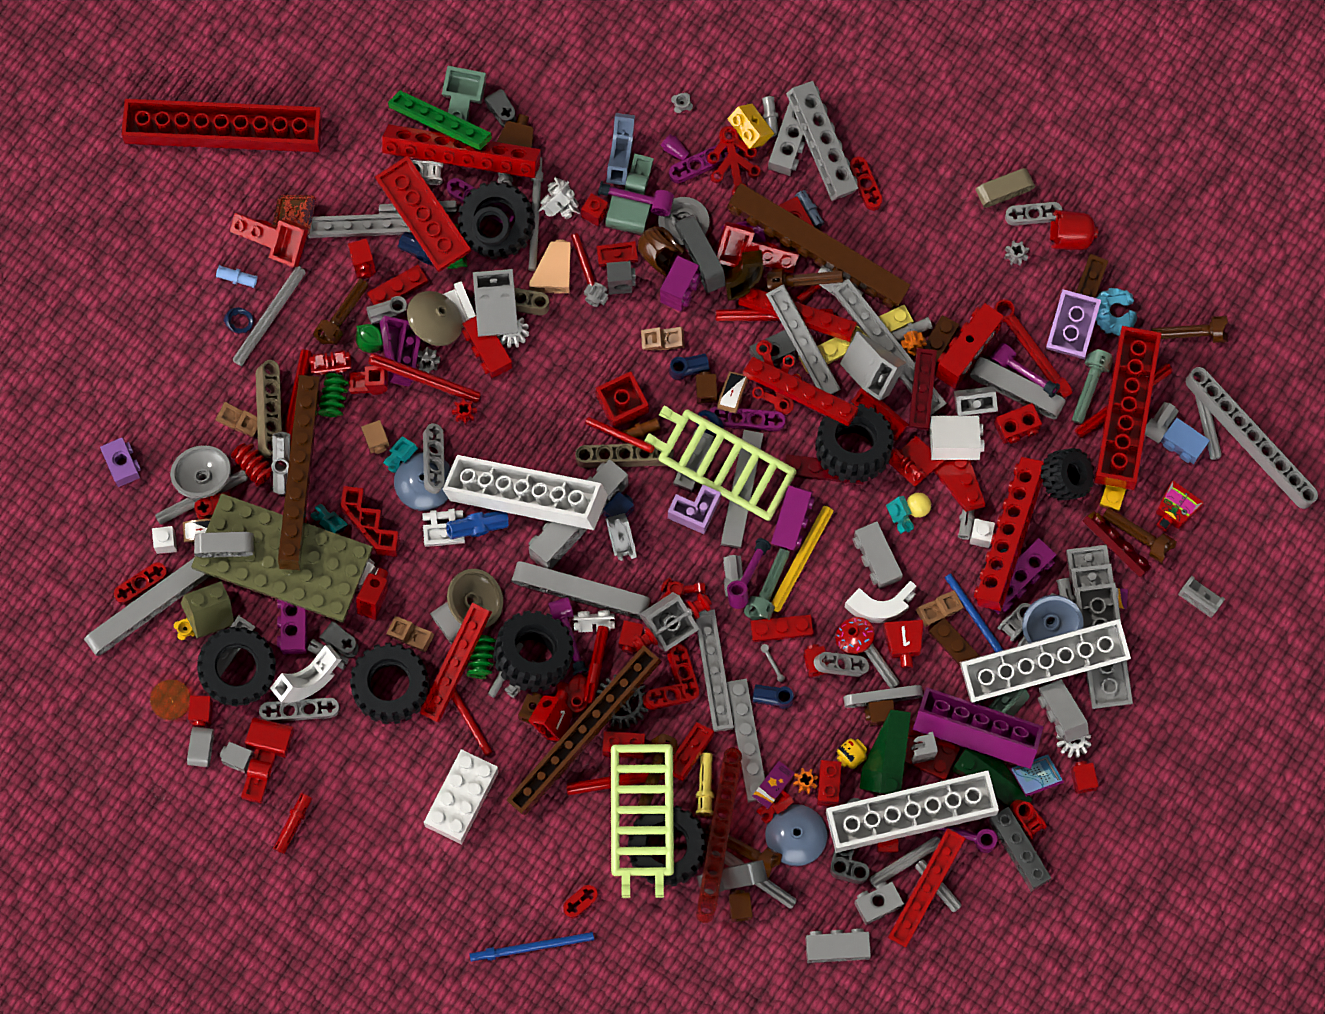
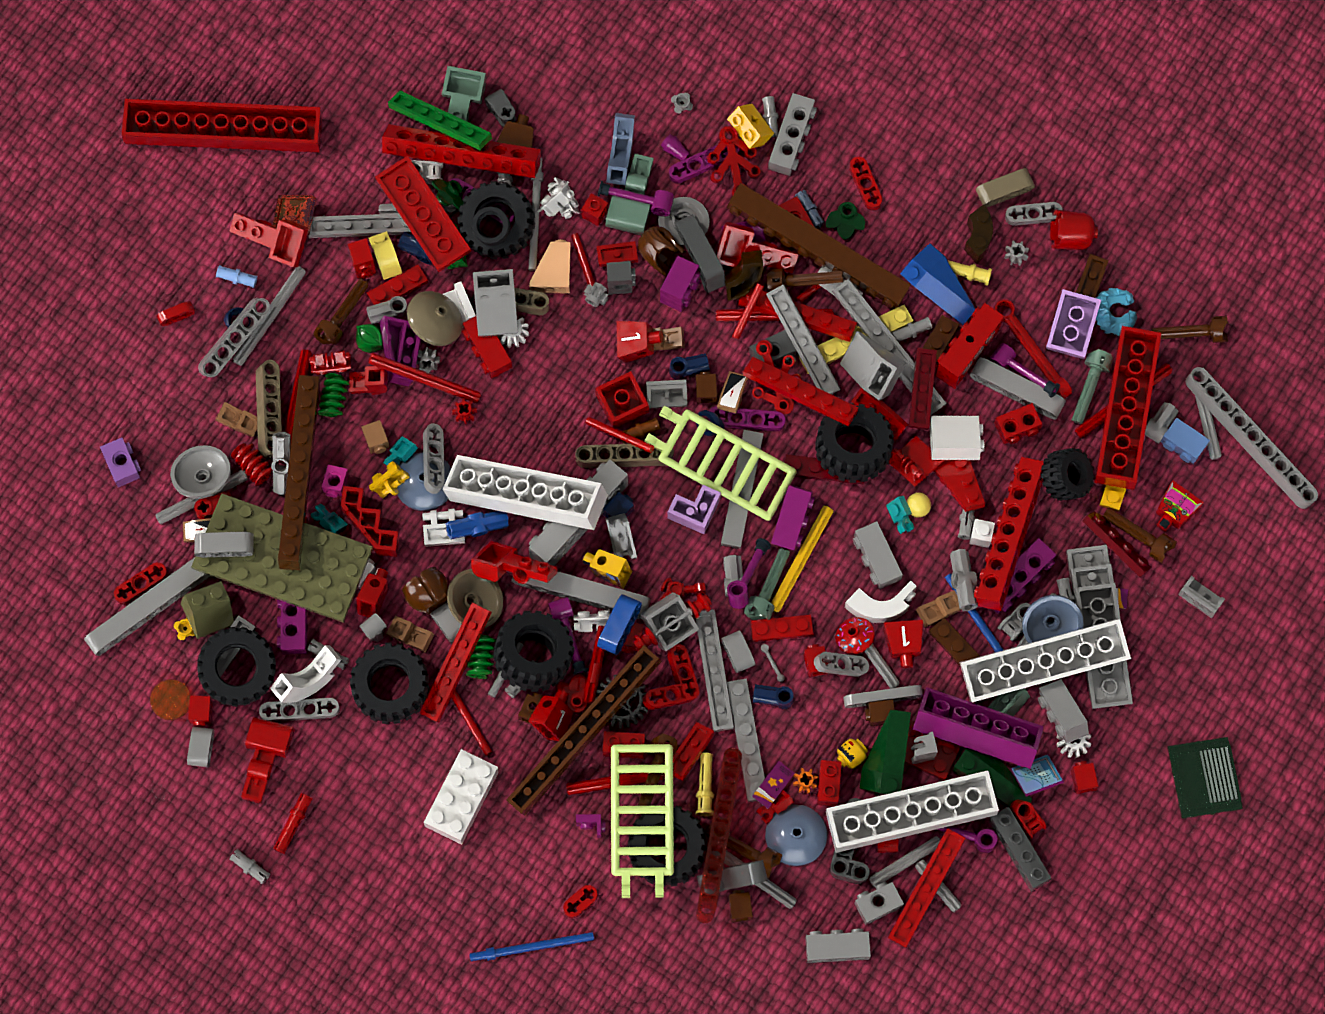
white brick [152,526,177,554] -> none
light grey brick [220,742,254,774] -> none
dark grey piece [319,621,359,658] -> none
light grey plate [673,429,714,492] -> none
light grey brick [786,81,858,201] -> none
orange gear [901,331,927,355] -> none
light grey brick [954,386,998,416] -> none
none -> red beam [157,301,195,326]
none -> light grey beam [198,298,270,377]
none -> light grey pin [229,849,270,884]
none -> dark pink brick [322,464,349,498]
none -> light grey piece [359,613,387,642]
none -> light yellow brick [368,231,402,280]
none -> yellow hips [369,461,409,499]
none -> reddish brown piece [402,567,449,615]
none -> dark green plate [432,179,464,209]
none -> red plate [471,541,557,584]
none -> magenta bracket [576,814,605,838]
none -> yellow torso [583,549,632,589]
none -> blue beam [597,594,642,655]
none -> red torso [616,321,663,363]
none -> light grey hinge [646,380,687,408]
none -> light grey beam [721,630,755,673]
none -> red bar [732,283,764,339]
none -> dark green plate [826,202,865,240]
none -> blue wedge [900,243,976,325]
none -> light yellow pin [948,260,992,286]
none -> light grey piece [950,549,978,611]
none -> dark brown brick [964,204,993,264]
none -> clear green piece [1167,737,1243,819]

